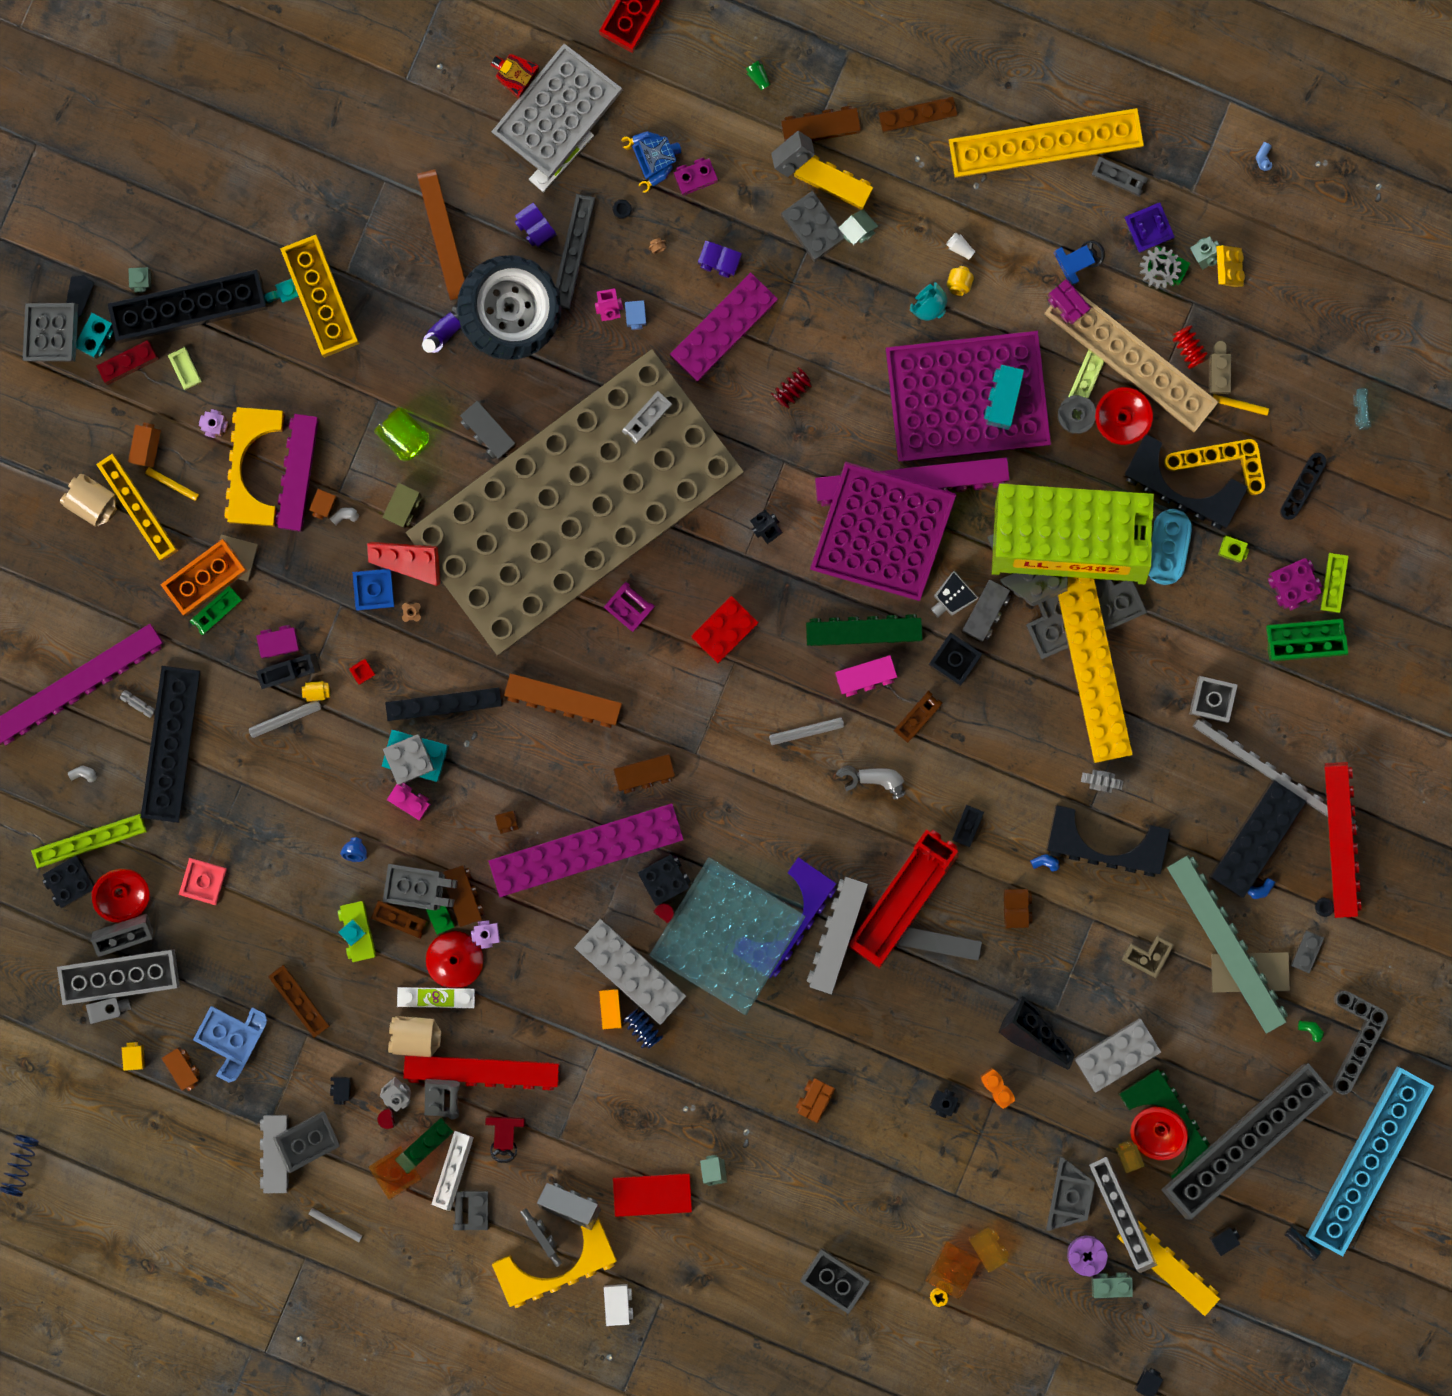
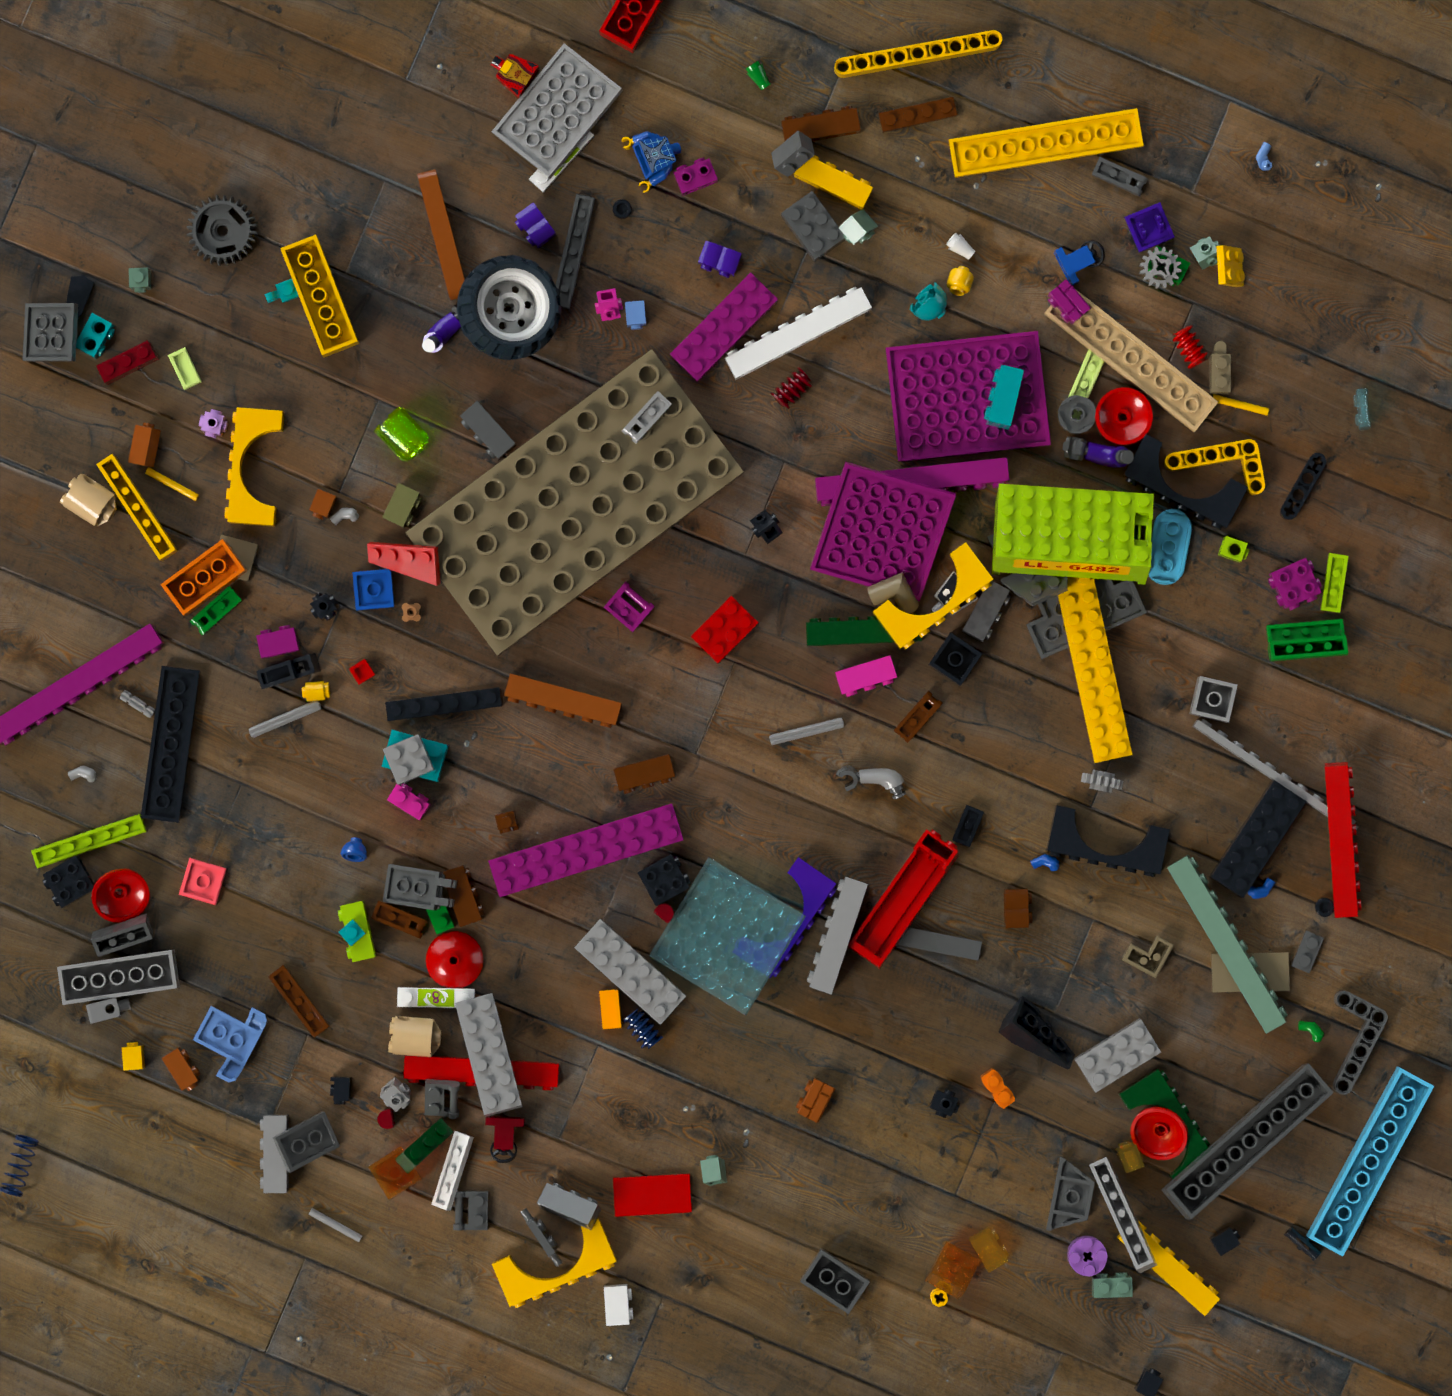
black brick [108,269,268,344] -> none
magenta brick [275,414,319,532] -> none
lavender brick [471,920,500,949] -> none
medium nougat plate [649,238,667,254] -> none
none -> dark grey gear [187,195,258,266]
none -> black brick [310,593,338,621]
none -> light grey brick [455,993,523,1117]
none -> white brick [725,287,872,380]
none -> yellow beam [834,30,1002,78]
none -> dark tan brick [868,573,919,614]
none -> yellow arch [873,542,993,649]
none -> piece [1062,436,1134,468]

